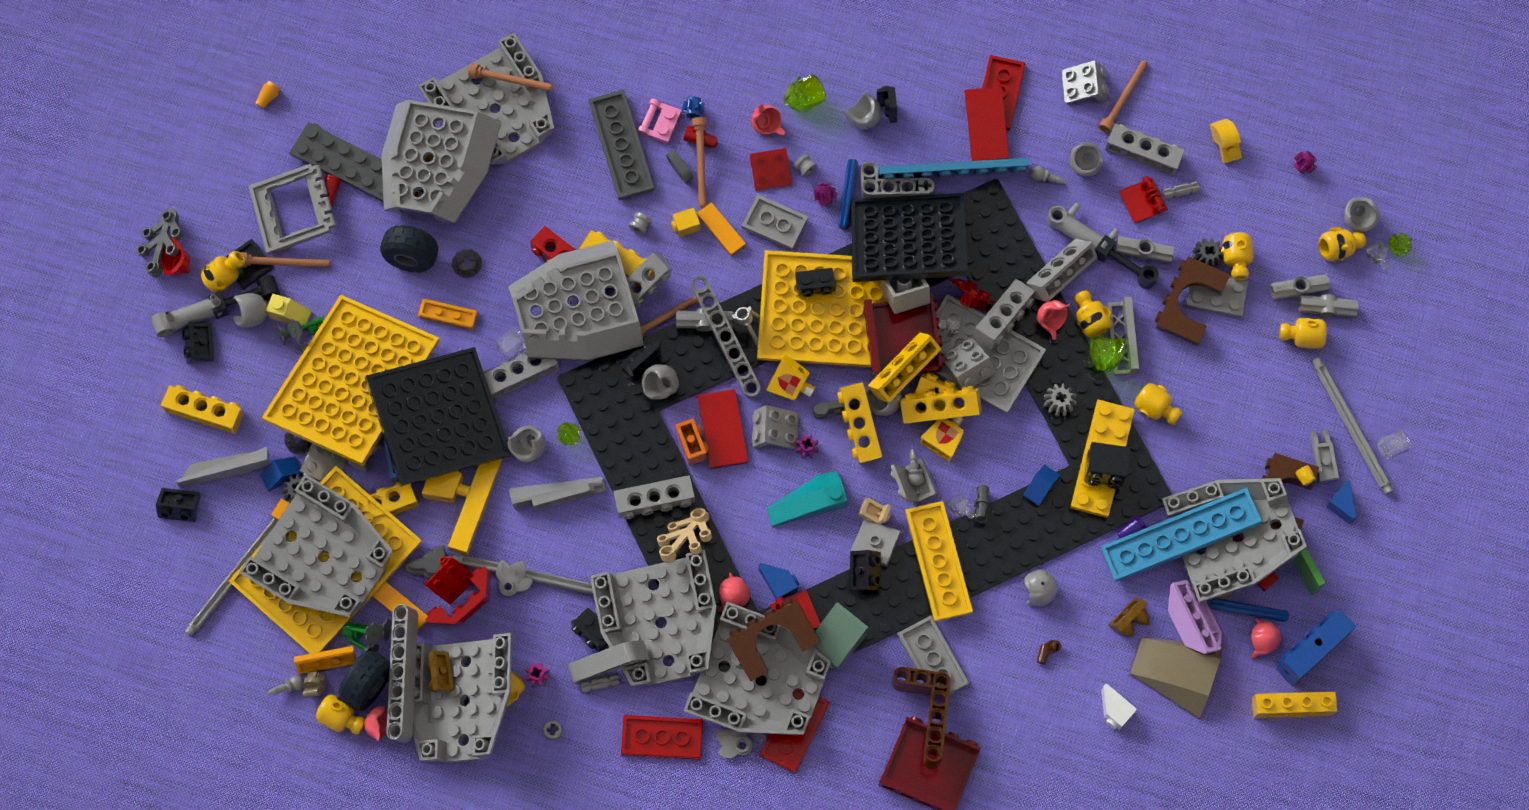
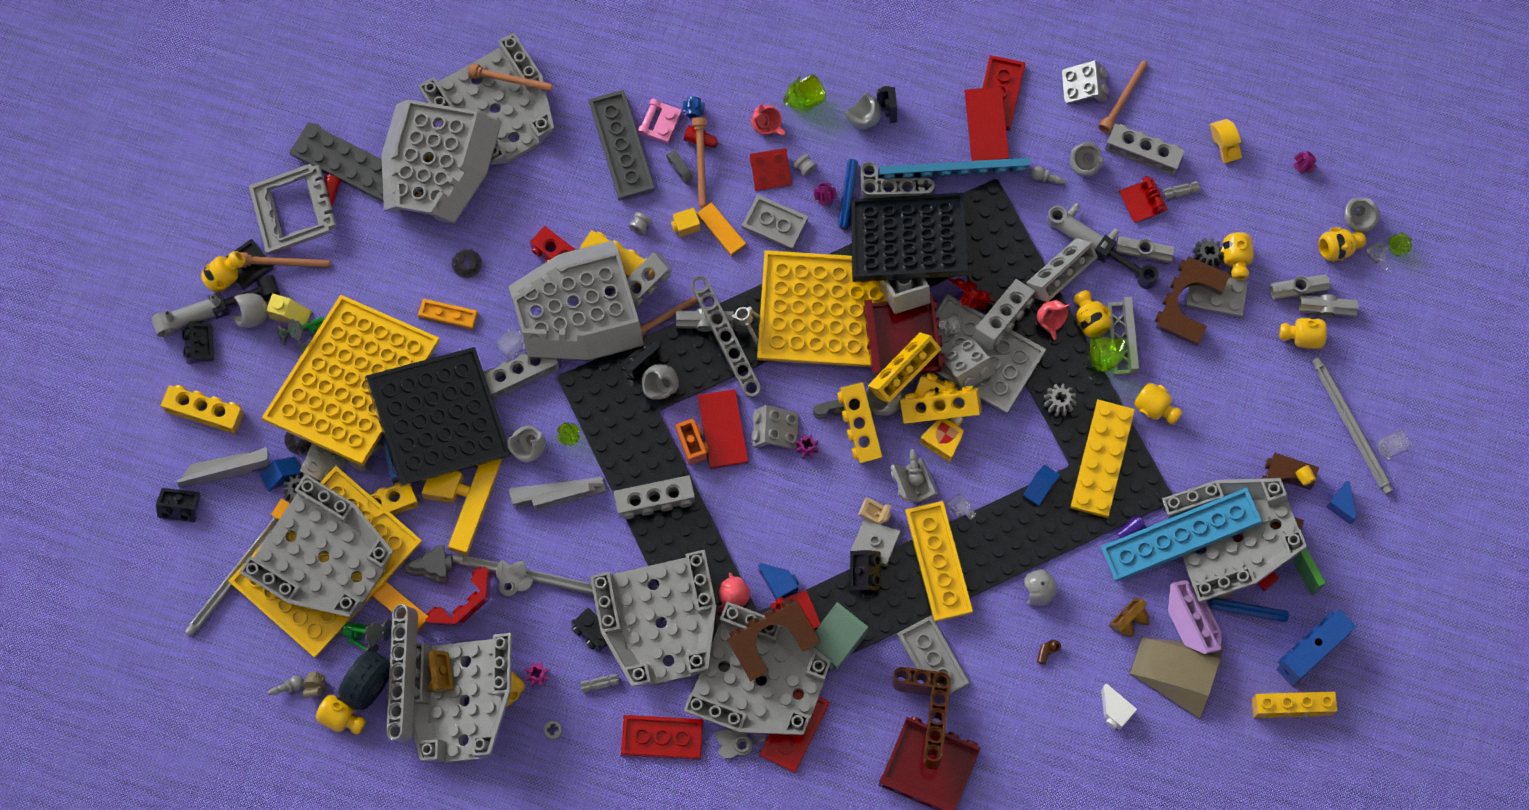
dark grey plant [137,208,184,278] -> none
red piece [159,238,191,275] -> none
light orange cone [255,81,281,109] -> none
light orange tile [294,646,357,674] -> none
coral hair [364,706,388,742] -> none
black wheel [380,225,439,273] -> none
red hinge [424,556,473,605] -> none
light grey beam [568,640,649,684] -> none
tan plant [657,508,712,563] -> none
yellow torso [766,354,815,400] -> none
teal wedge [767,471,847,527] -> none
black bracket [795,268,836,297] -> none
dark grey pin [974,485,990,523] -> none
black piece [1084,442,1130,489] -> none
coral hair [1251,617,1282,659] -> none
light grey hinge [1310,429,1339,483] -> none

